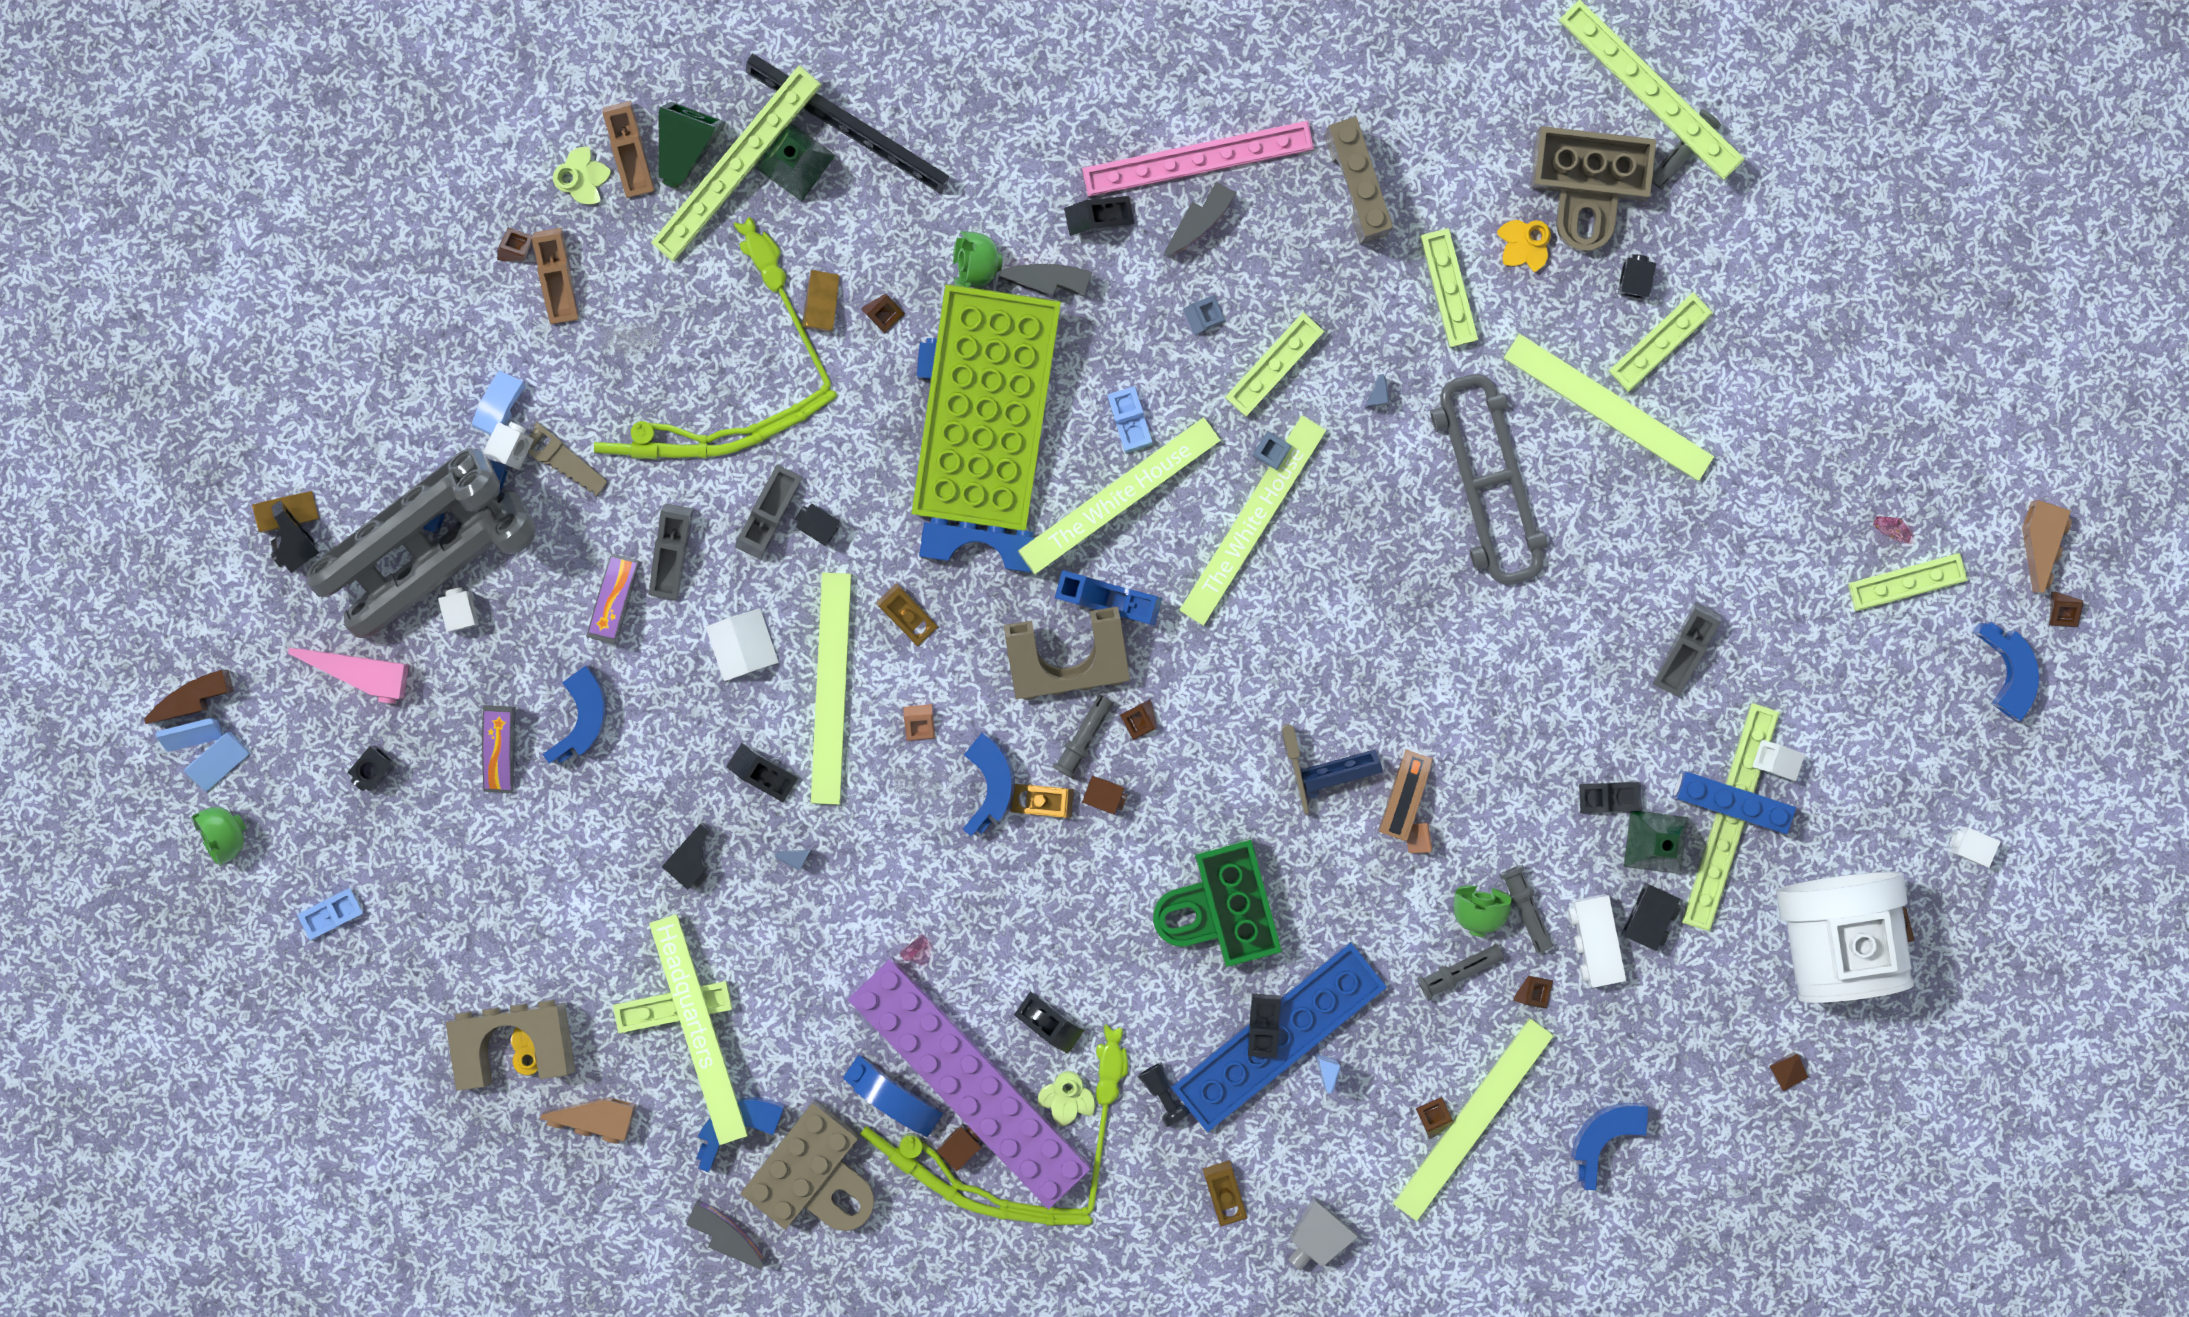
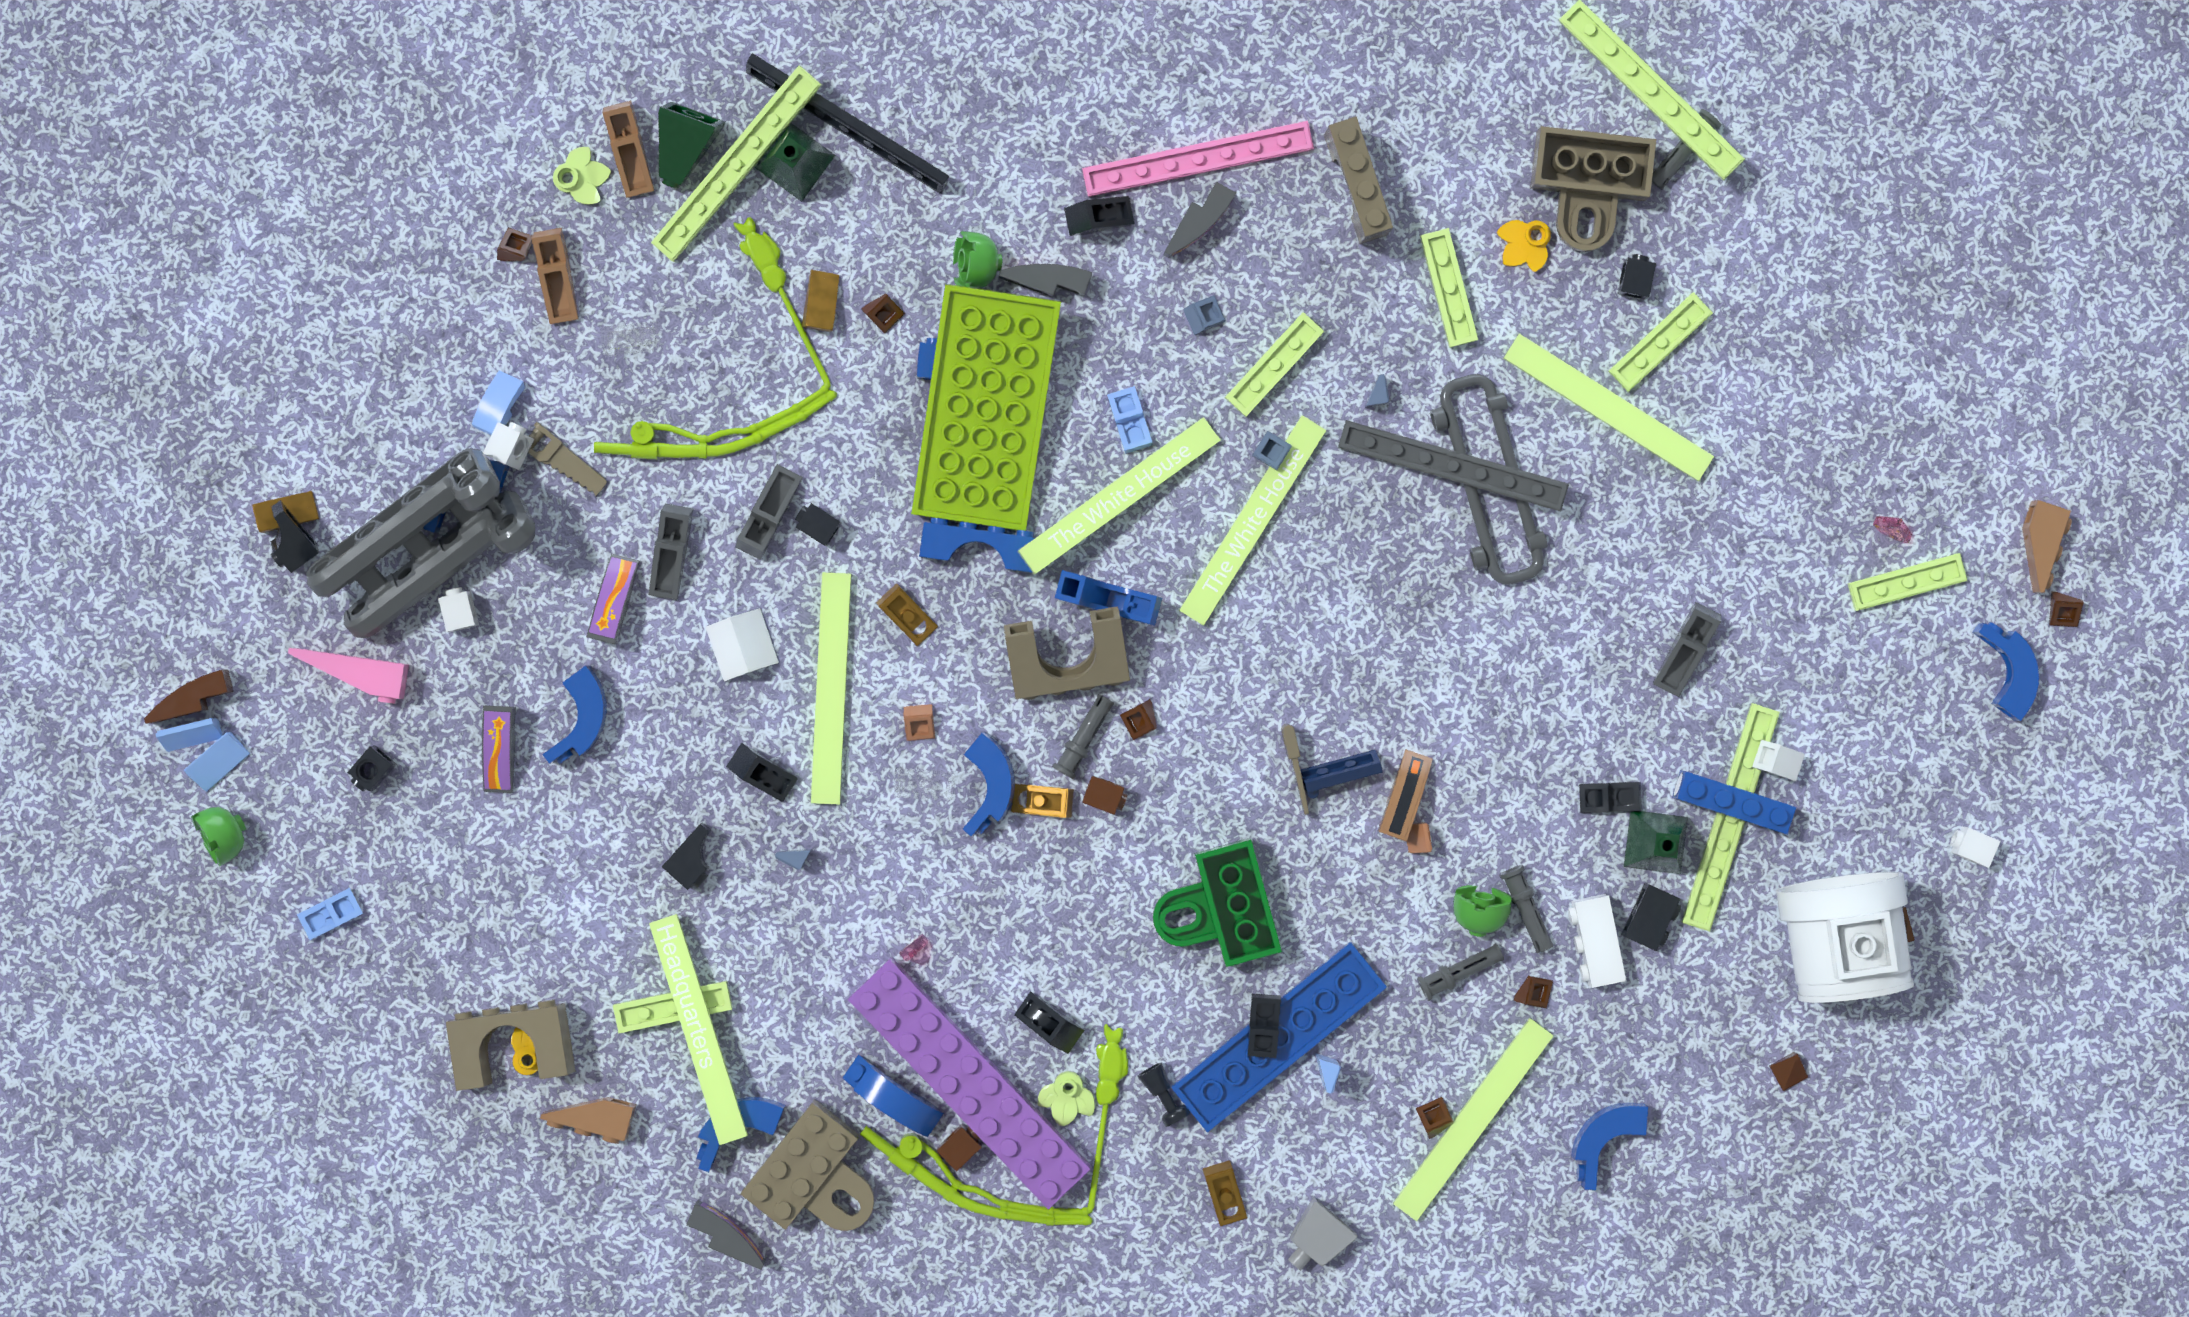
none -> dark grey tile [1338,420,1569,512]

